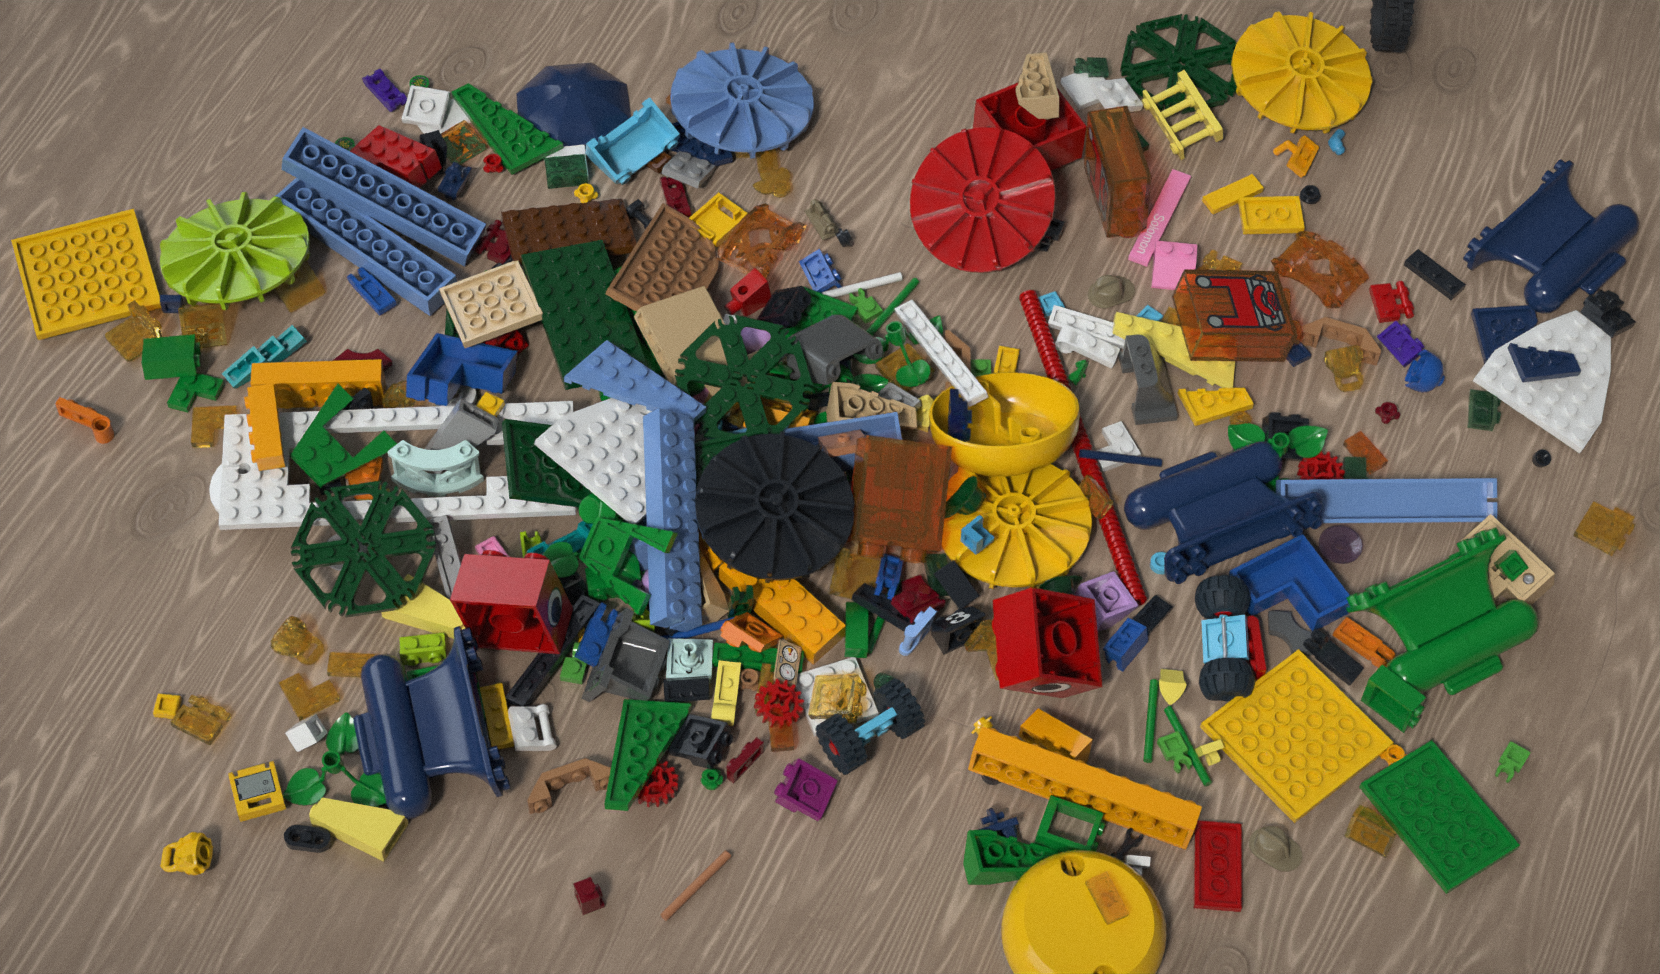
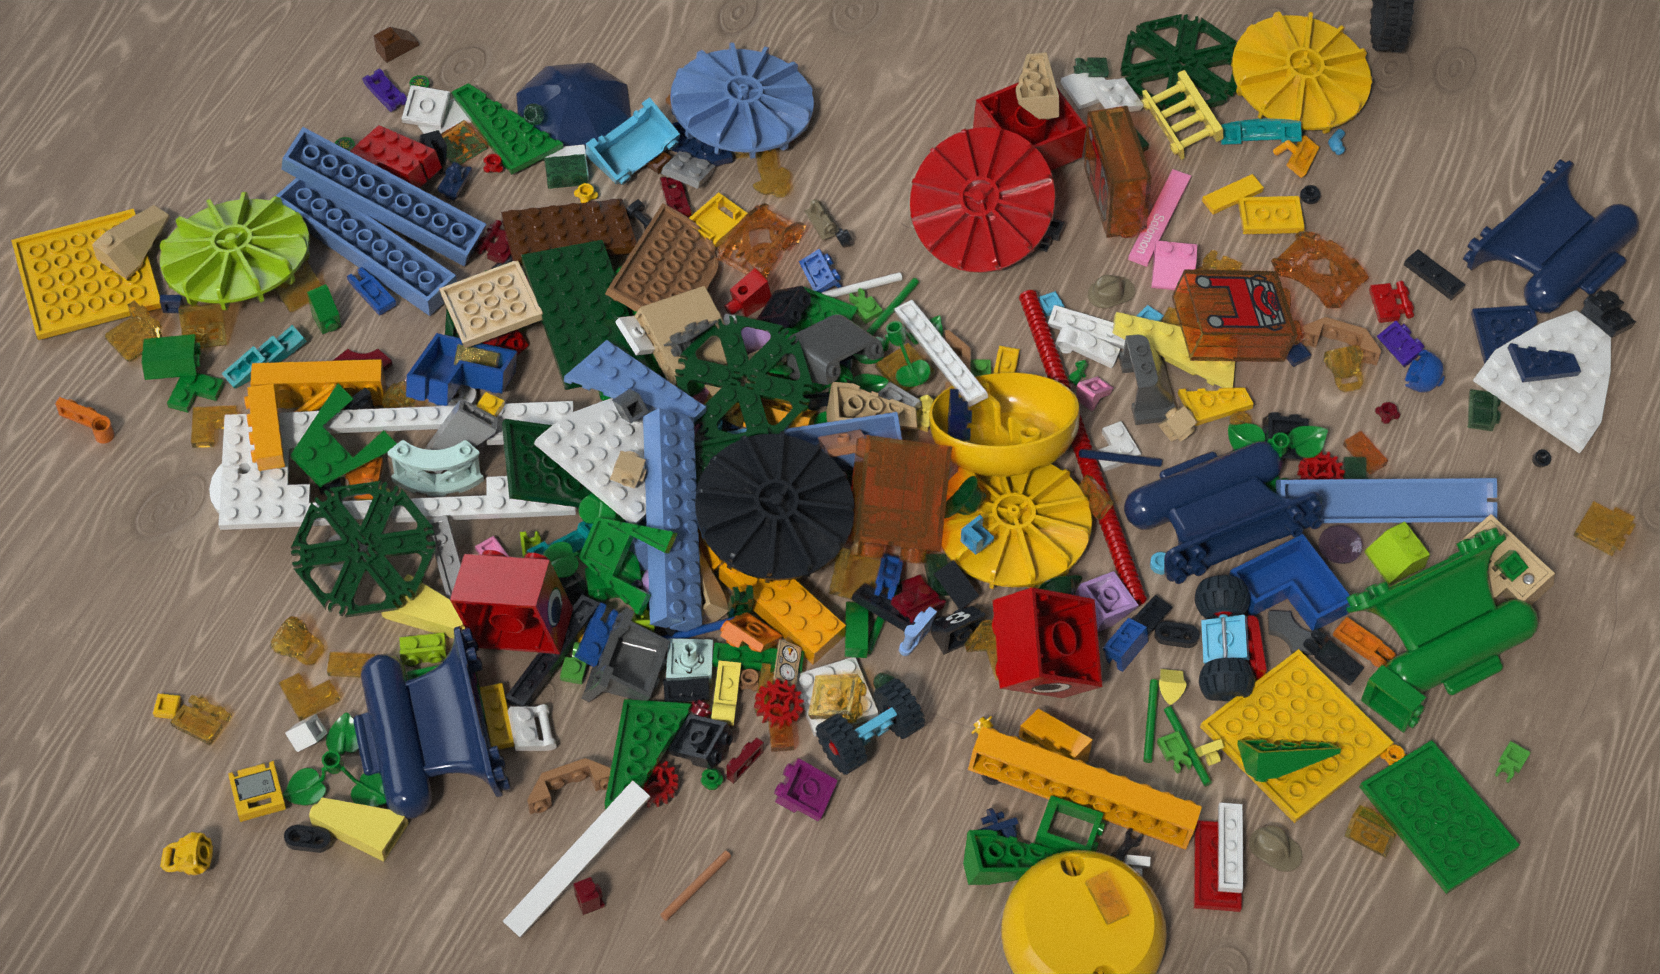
none -> tan wedge [92,205,170,279]
none -> light orange axle [294,383,337,412]
none -> green slope [307,284,342,335]
none -> reddish brown slope [373,27,420,63]
none -> clear yellow plate [454,344,500,368]
none -> white tile [503,781,650,938]
none -> clear green piece [523,104,545,125]
none -> tan brick [610,451,647,489]
none -> dark grey brick [612,389,649,424]
none -> white plate [616,316,655,355]
none -> dark grey hinge [663,319,718,357]
none -> dark red plate [690,699,712,718]
none -> bright pink slope [1076,376,1114,411]
none -> black plate [1154,621,1200,648]
none -> tan brick [1158,406,1197,442]
none -> white plate [1218,803,1243,893]
none -> teal slope [1221,119,1302,145]
none -> green wedge [1237,739,1341,782]
none -> lime slope [1364,522,1430,585]

